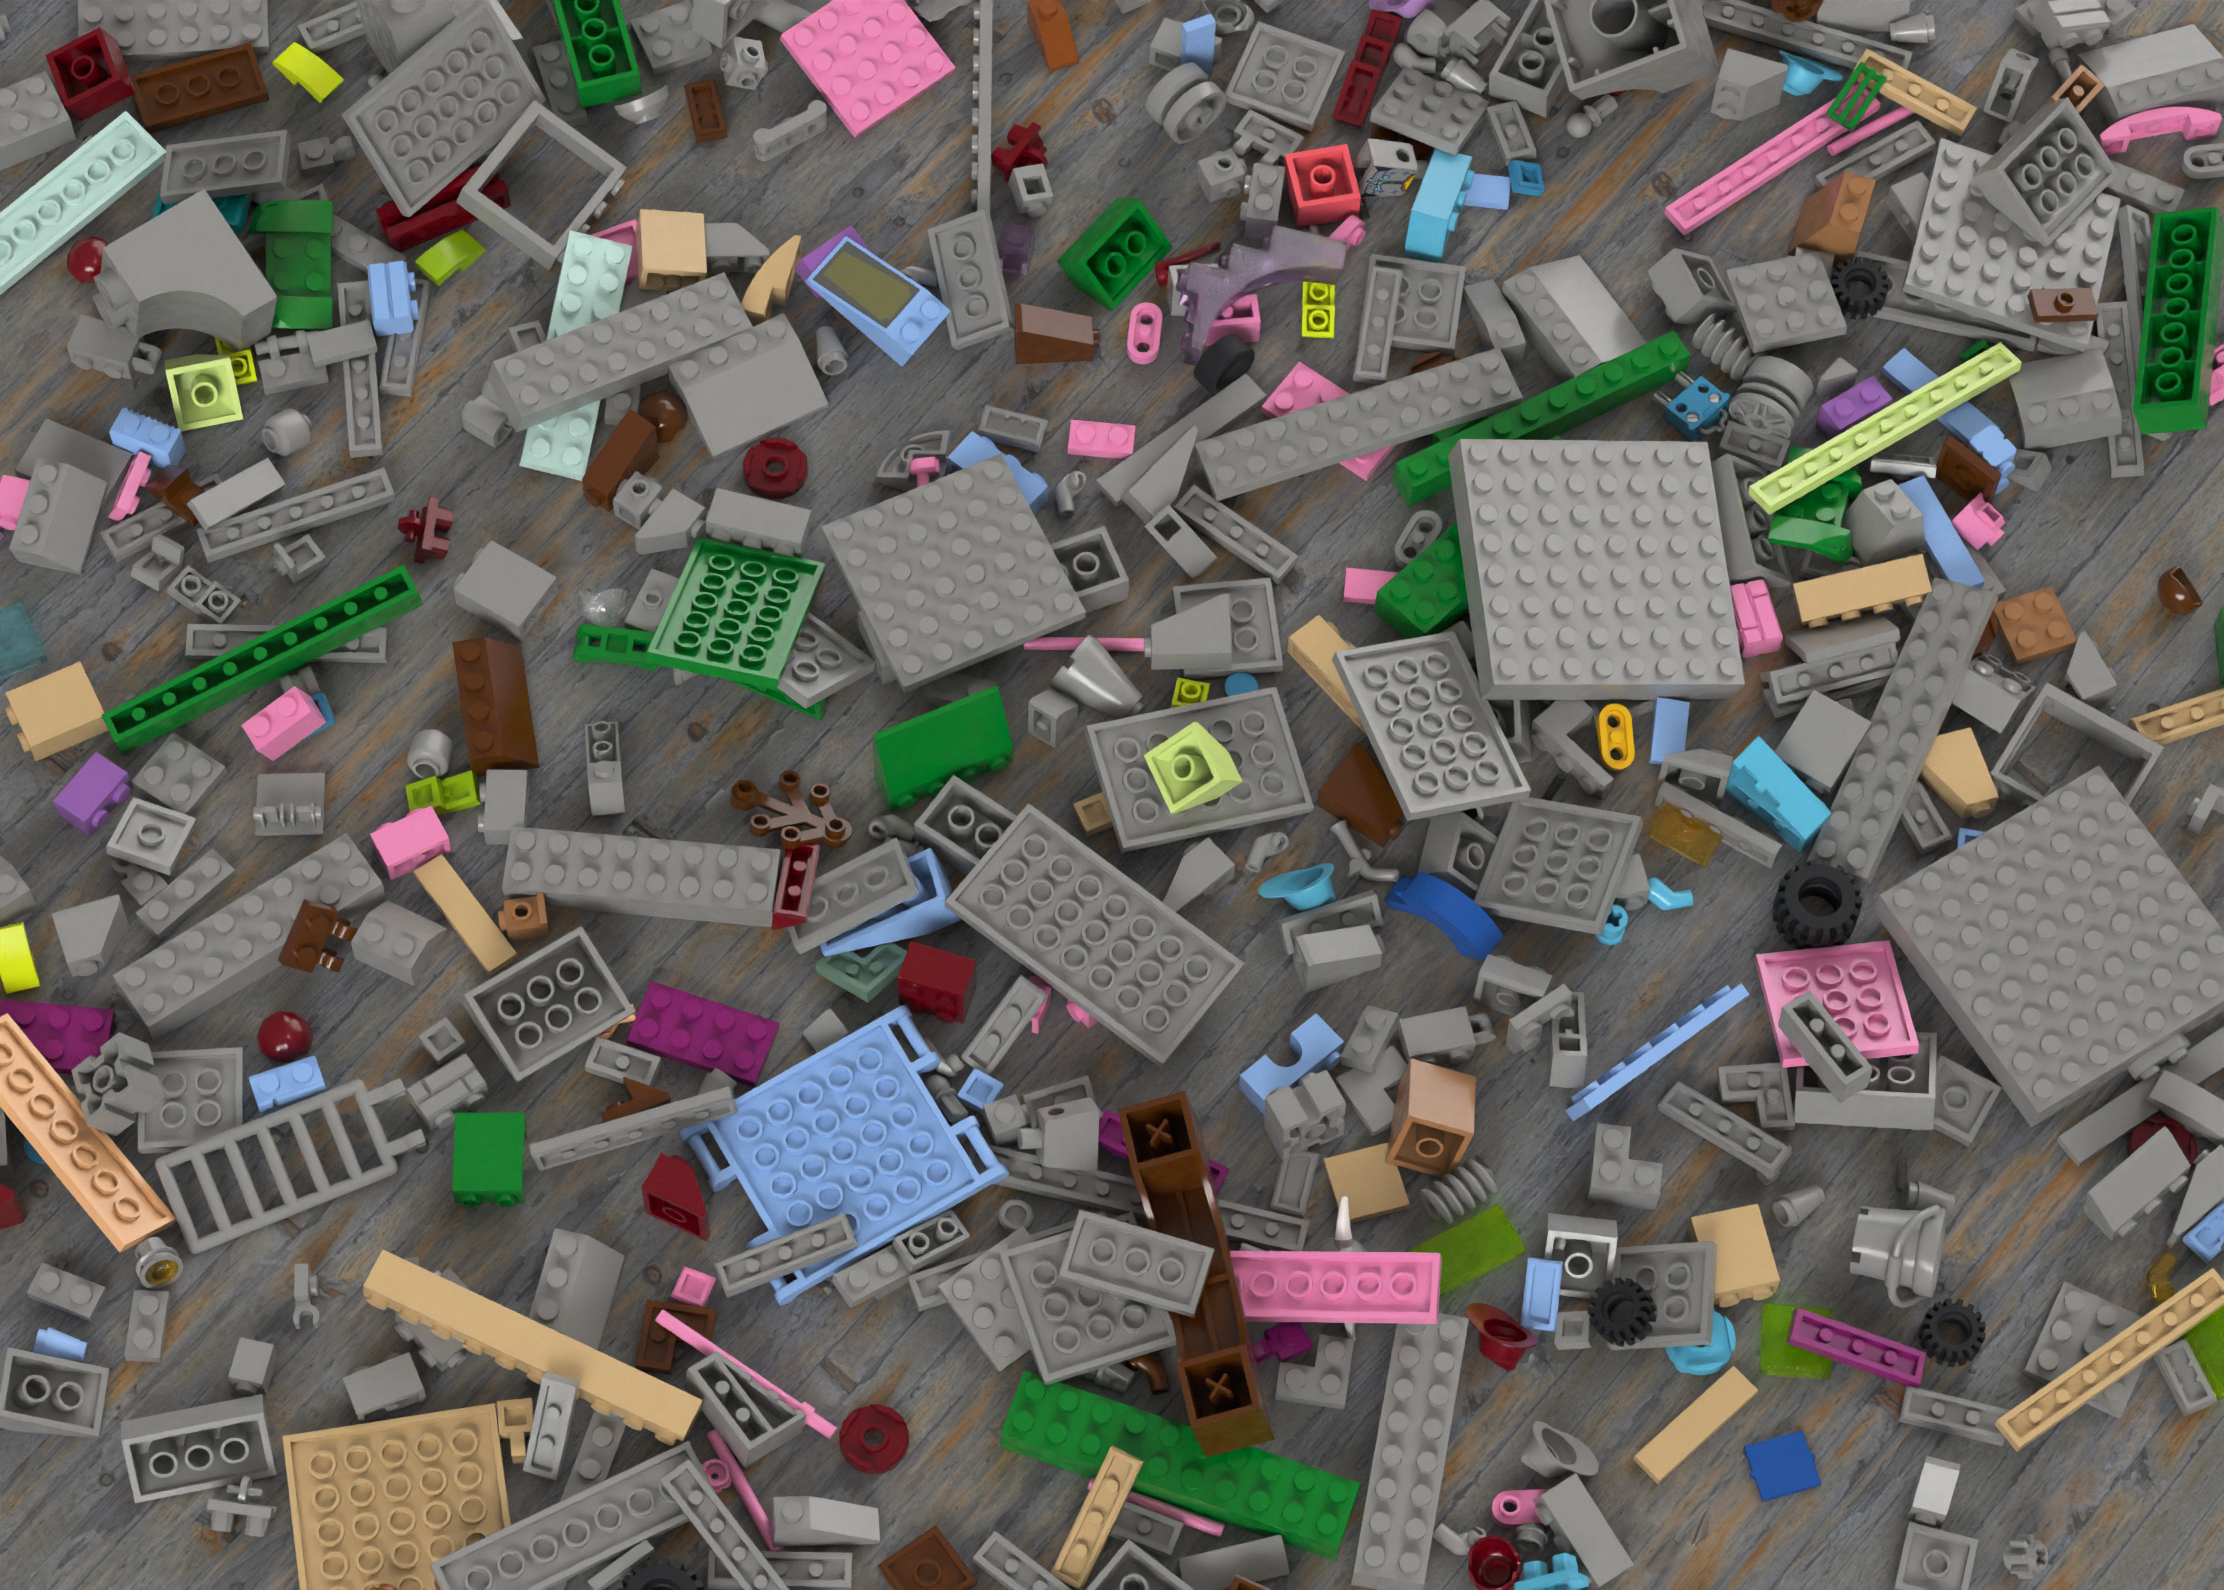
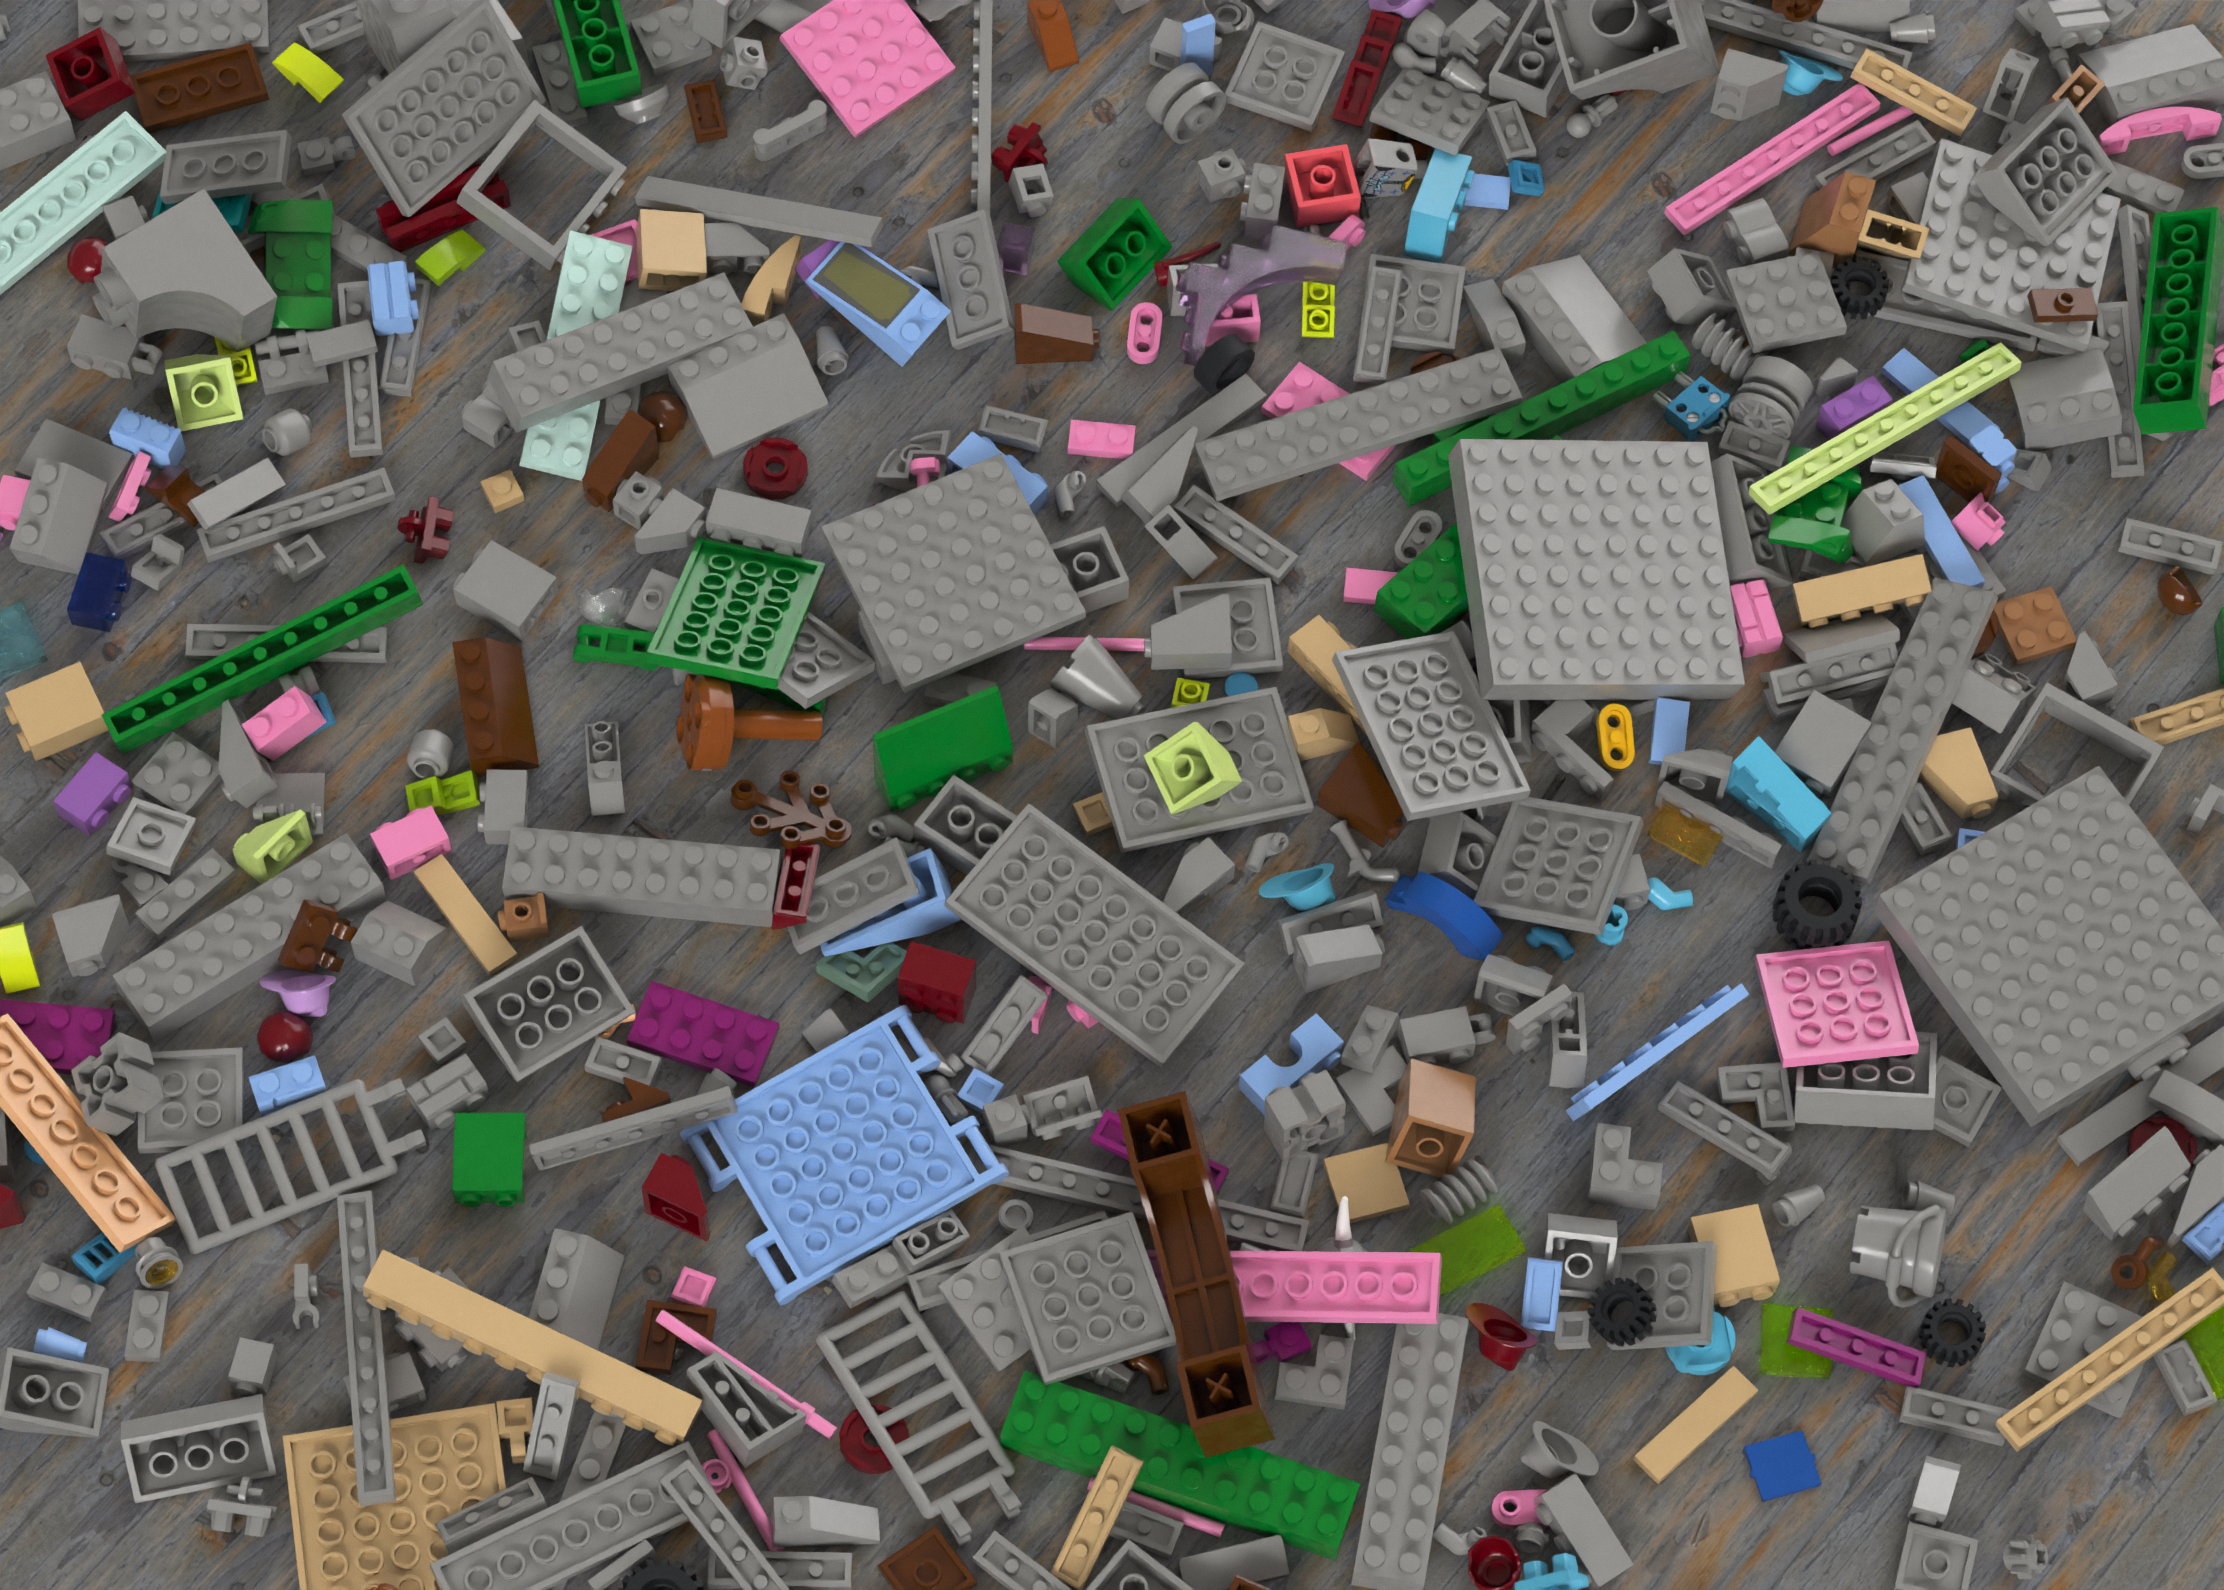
light grey slope [167,565,241,624] -> none
light grey tile [714,1212,858,1298] -> none
light grey torso [1018,1098,1099,1172] -> none
light grey plate [1059,1209,1215,1318] -> none
light grey plate [1232,109,1304,166] -> none
light grey brick [1778,991,1873,1103] -> none
green tile [1826,61,1887,132] -> none
none -> clear blue brick [67,552,132,632]
none -> dark azure slope [71,1232,145,1285]
none -> light grey brick [102,195,149,240]
none -> light grey slope [218,699,279,808]
none -> yellowish green slope [232,809,313,885]
none -> lavender piece [260,970,336,1017]
none -> light grey plate [337,1190,396,1506]
none -> light grey slope [435,1477,548,1555]
none -> tan plate [481,469,525,513]
none -> light grey tile [635,176,883,247]
none -> dark orange piece [676,674,823,771]
none -> light grey bar [816,1291,1021,1547]
none -> tan slope [1288,708,1360,761]
none -> dark azure arm [1526,925,1576,962]
none -> light grey brick [1724,198,1789,265]
none -> tan slope [1858,209,1930,259]
none -> reddish brown plate [2111,1236,2164,1290]
none -> light grey plate [2118,518,2223,575]

